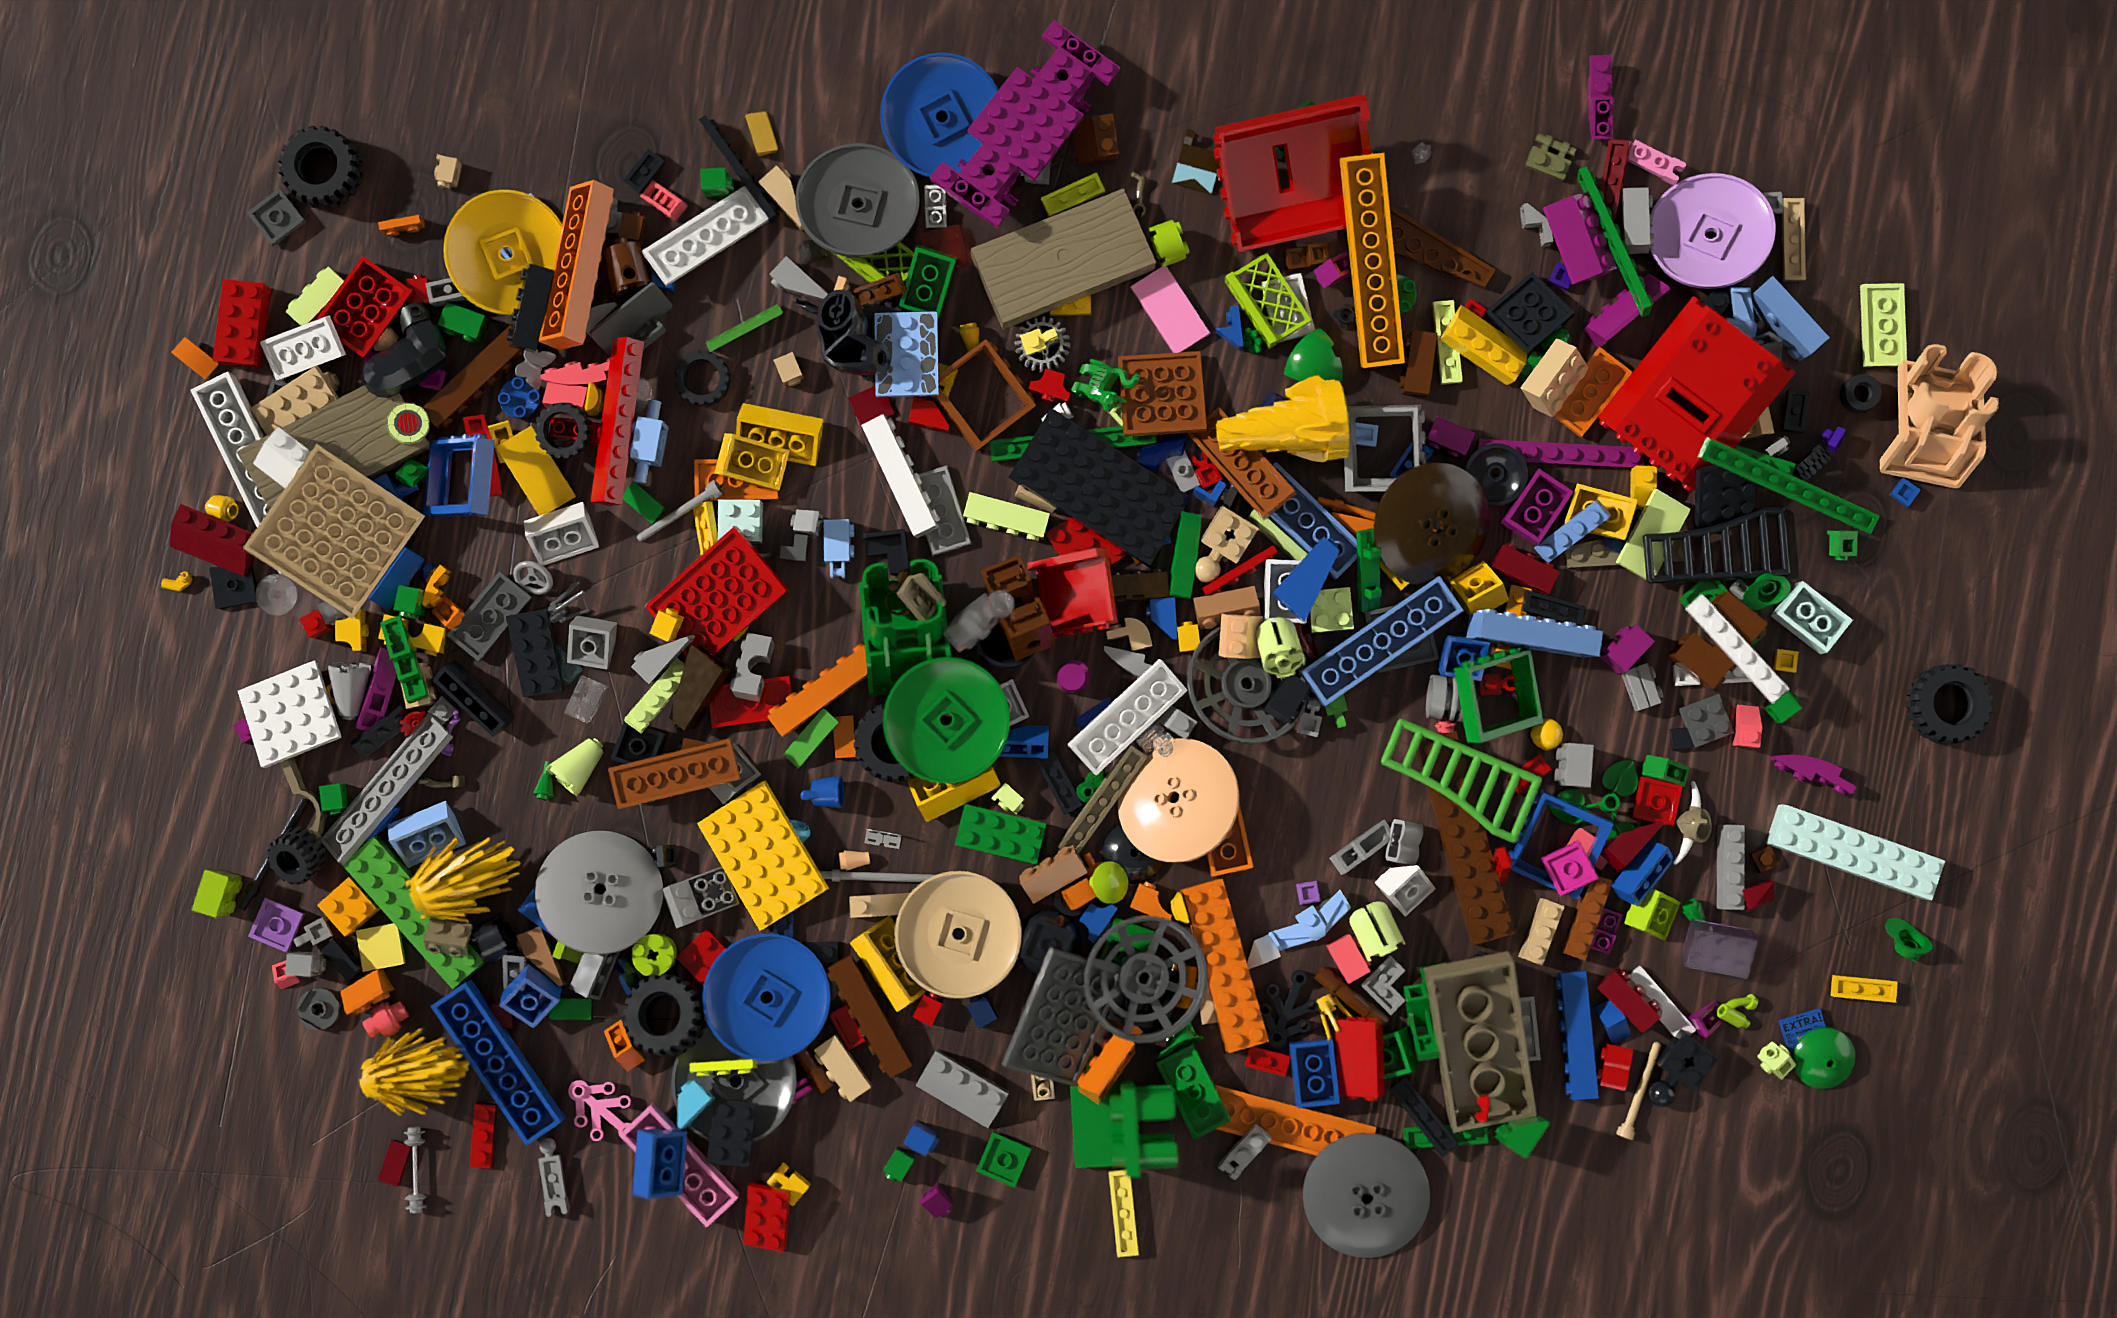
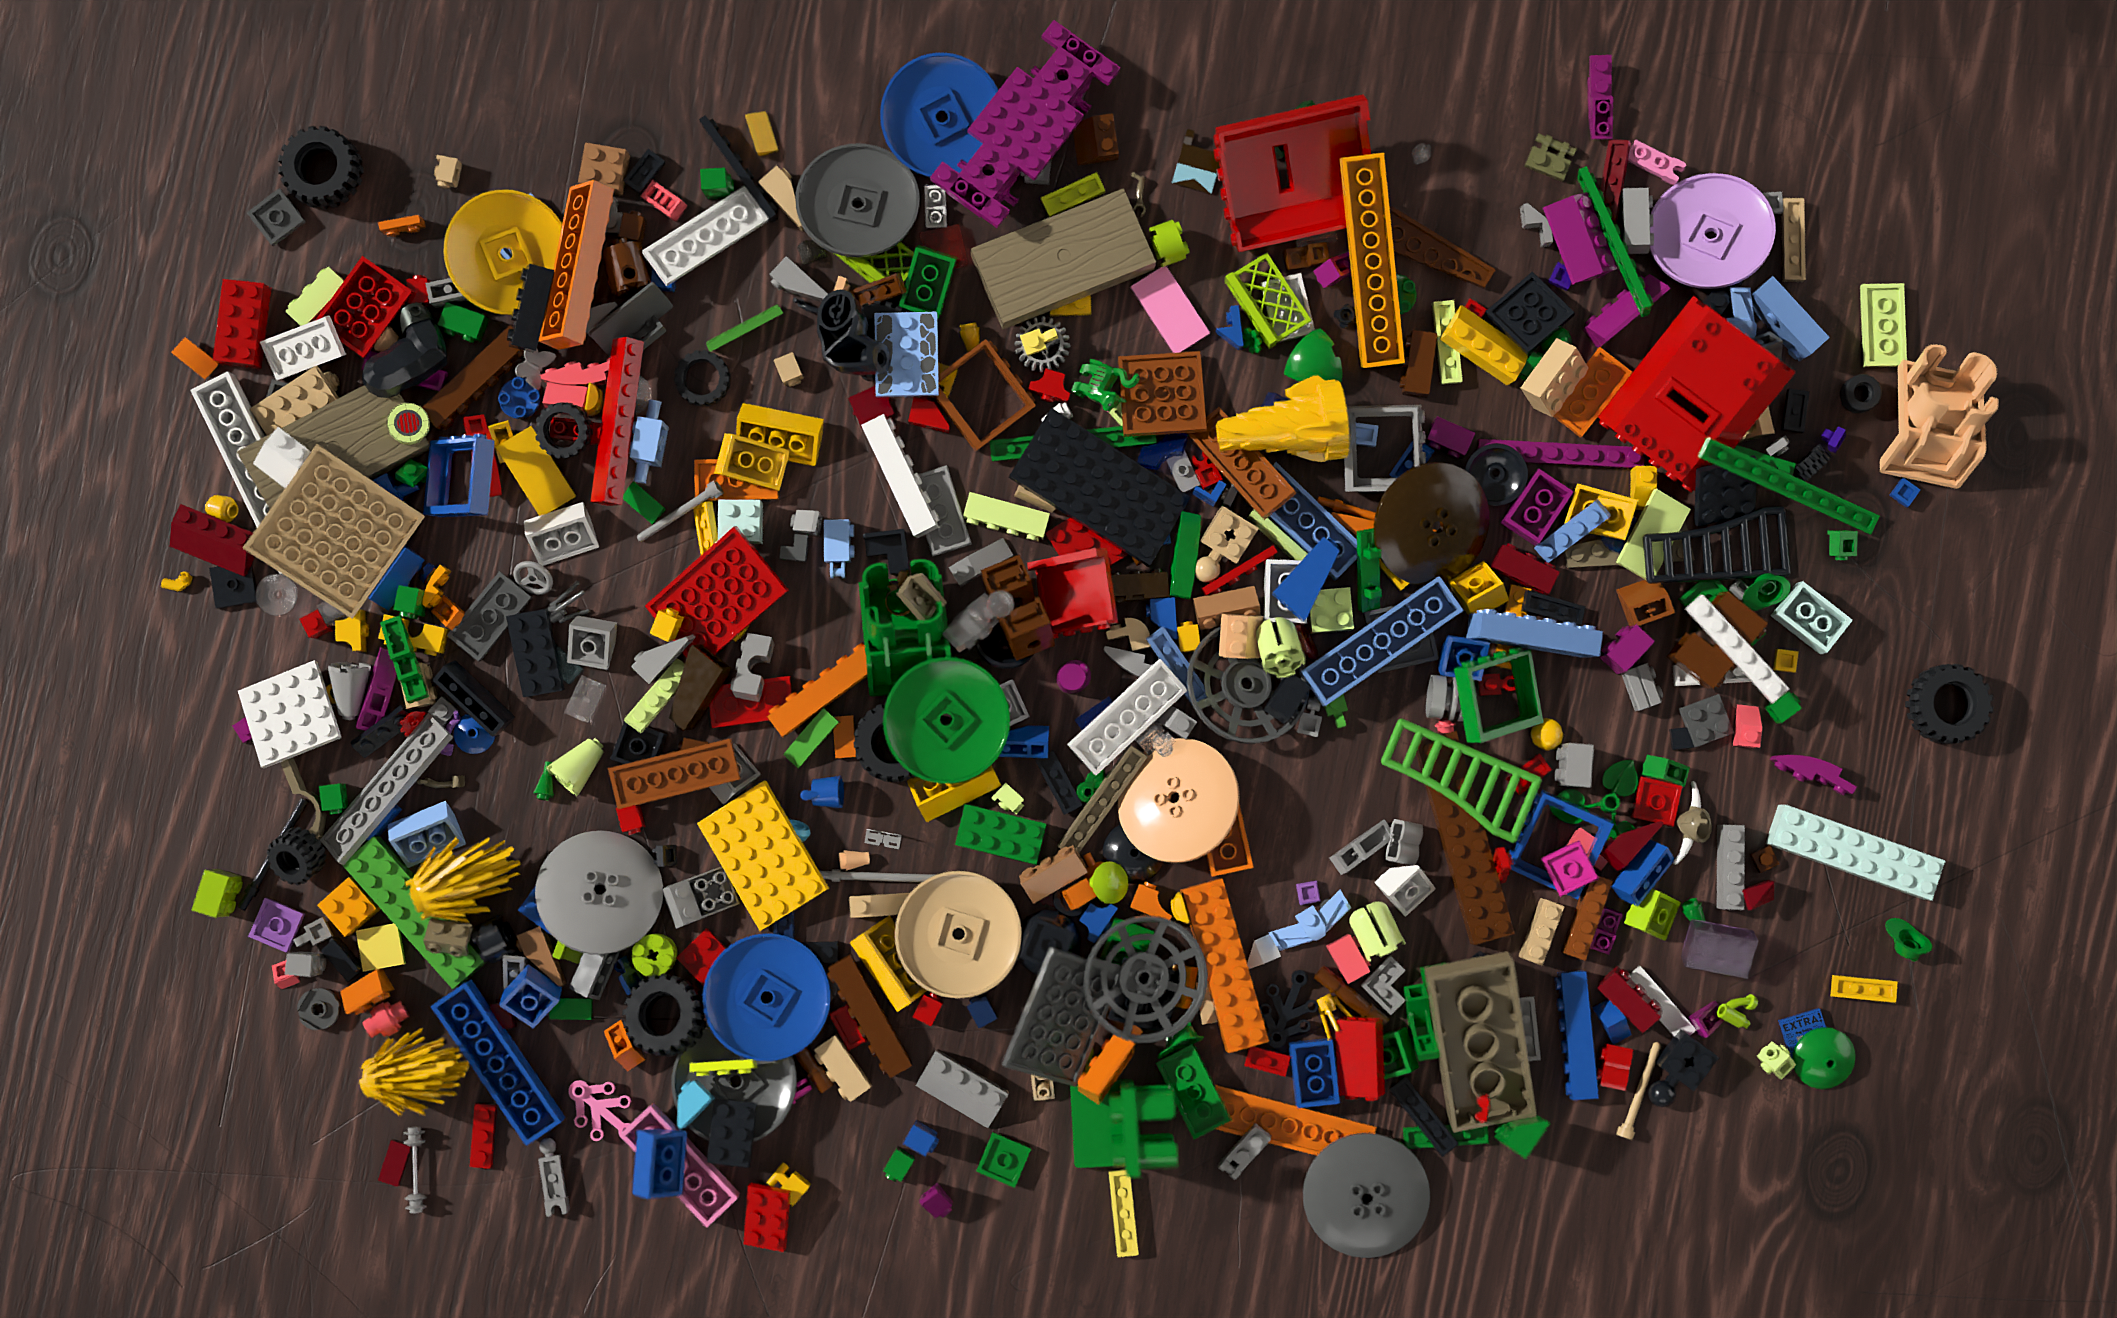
none -> blue dish [454,714,495,754]
none -> medium nougat brick [578,143,630,195]
none -> red brick [616,804,646,835]
none -> light grey slope [949,538,1014,587]
none -> medium blue plate [1146,627,1206,706]
none -> dark orange slope [1616,580,1675,626]

